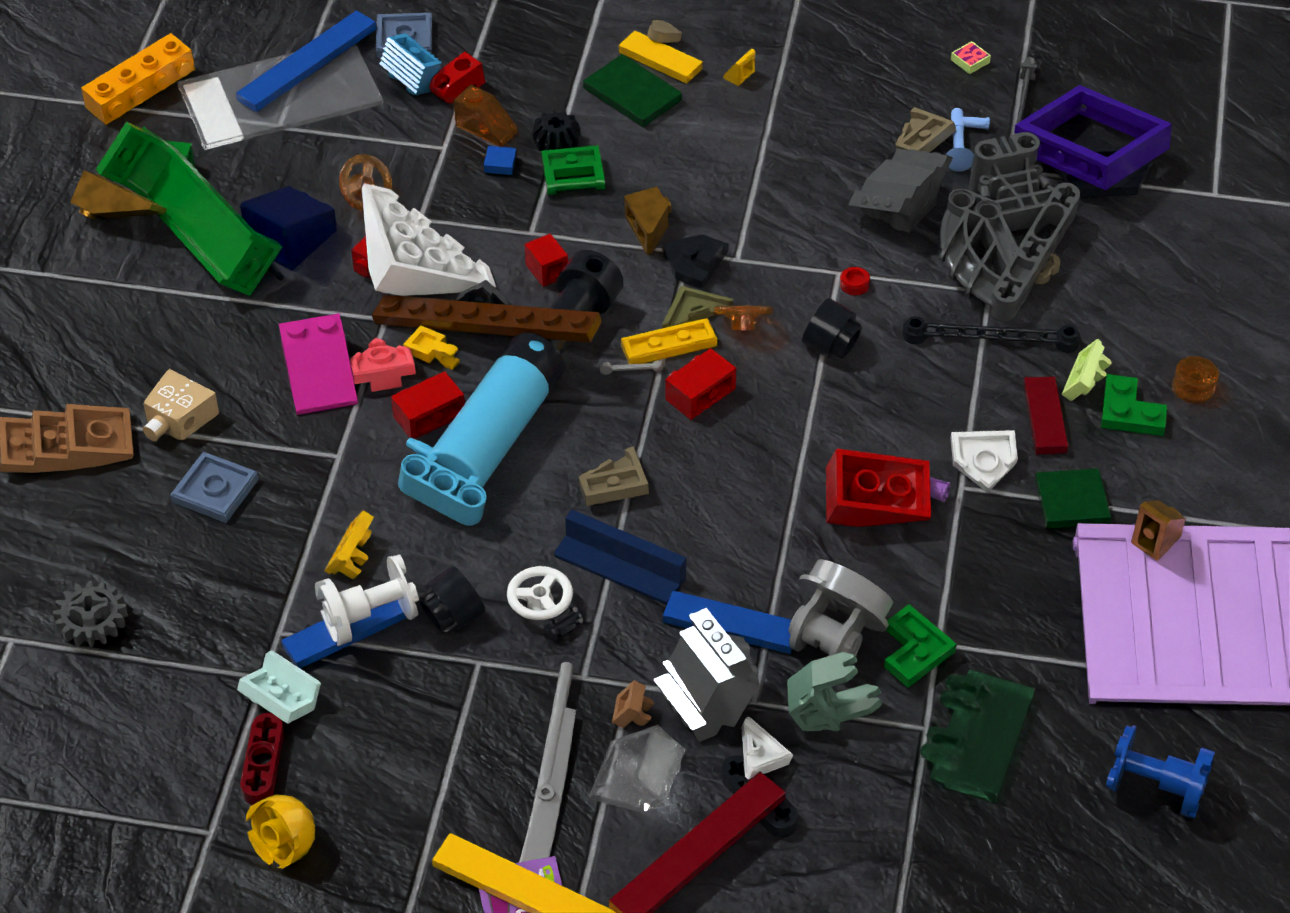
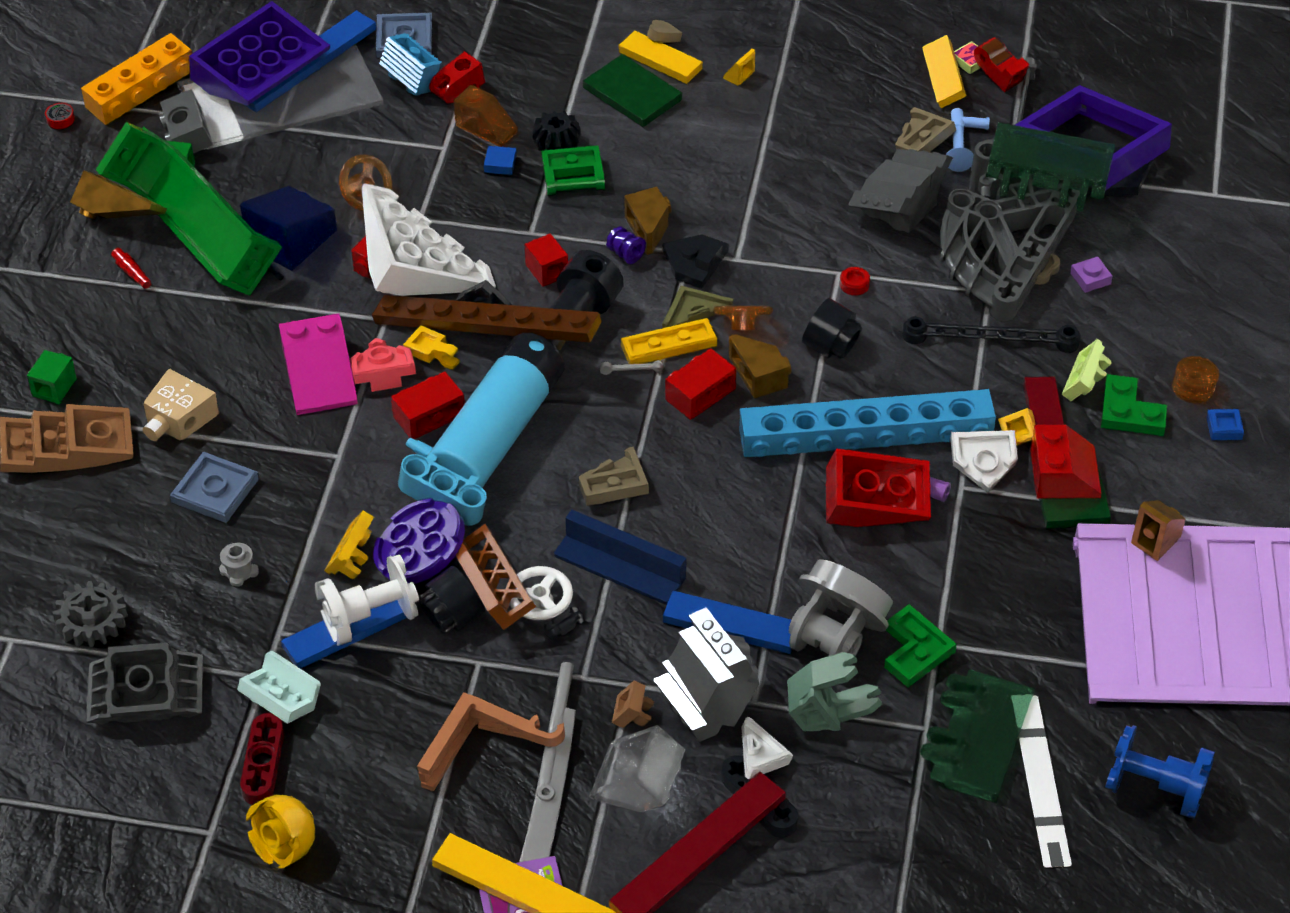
none -> green brick [27,350,77,404]
none -> tile [45,103,75,129]
none -> dark grey slope [86,642,203,725]
none -> red animal [111,248,151,289]
none -> dark grey brick [159,89,213,153]
none -> dark purple slope [189,1,330,105]
none -> light grey brick [219,542,259,587]
none -> dark purple tile [373,498,465,584]
none -> nougat hinge [417,692,565,791]
none -> dark orange fence [456,524,536,630]
none -> dark purple bush [606,226,646,264]
none -> pearl gold slope [729,334,791,399]
none -> dark azure brick [739,389,996,457]
none -> yellow tile [922,35,966,108]
none -> red leg [974,37,1030,93]
none -> clear green hinge [986,122,1115,211]
none -> yellow slope [998,408,1036,446]
none -> white sticker [1011,695,1072,868]
none -> red slope [1030,425,1102,499]
none -> medium lavender plate [1070,257,1113,293]
none -> blue tile [1206,409,1244,440]

